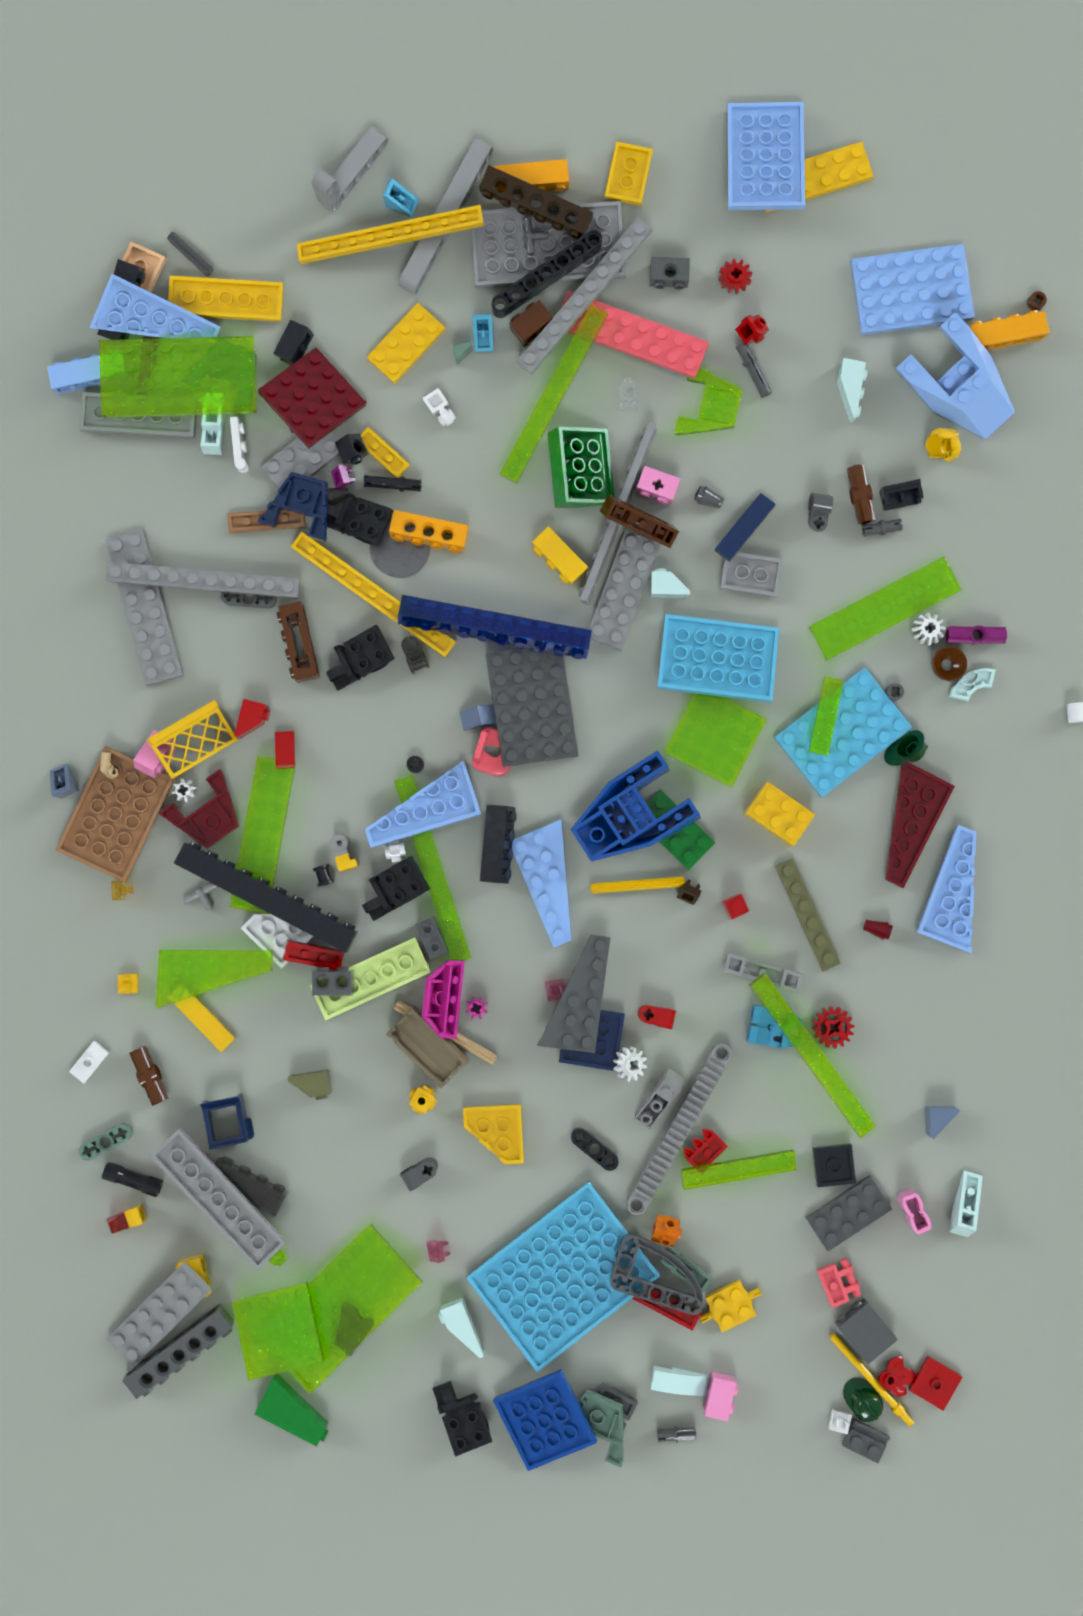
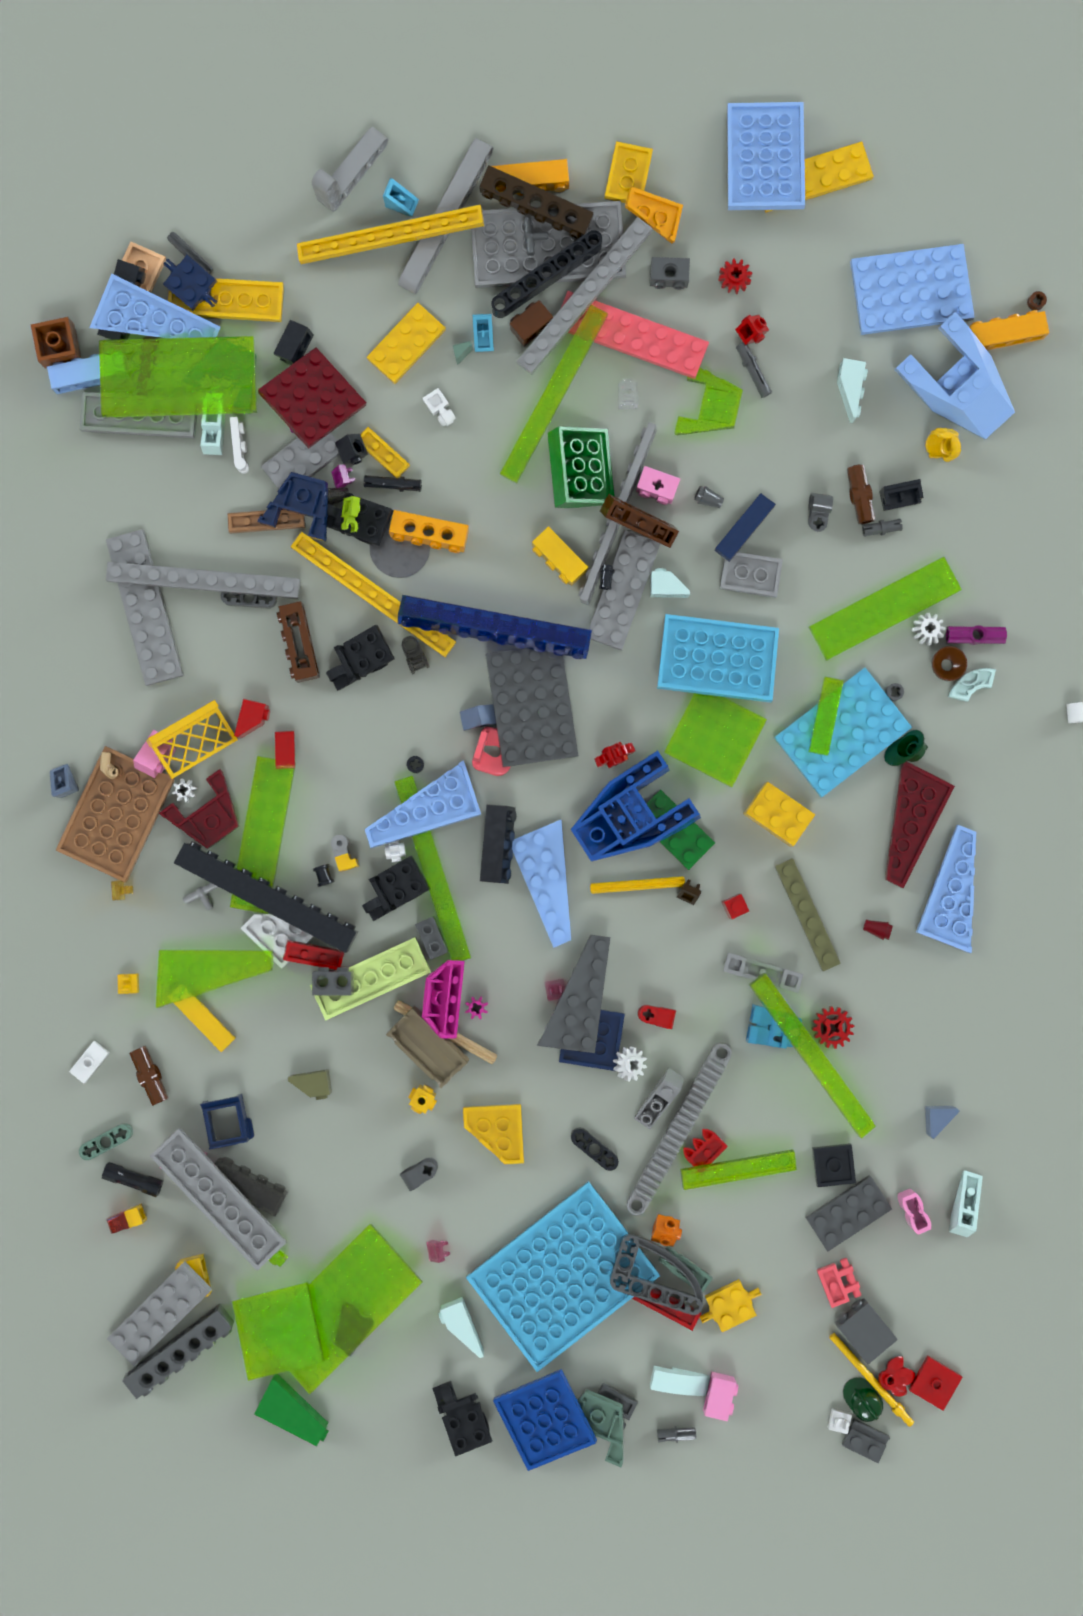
none -> dark orange brick [30,317,81,369]
none -> dark blue plate [163,255,217,310]
none -> lime plate [341,496,360,532]
none -> red gear [594,742,636,768]
none -> black pin [599,565,615,590]
none -> light orange wing [625,187,683,244]

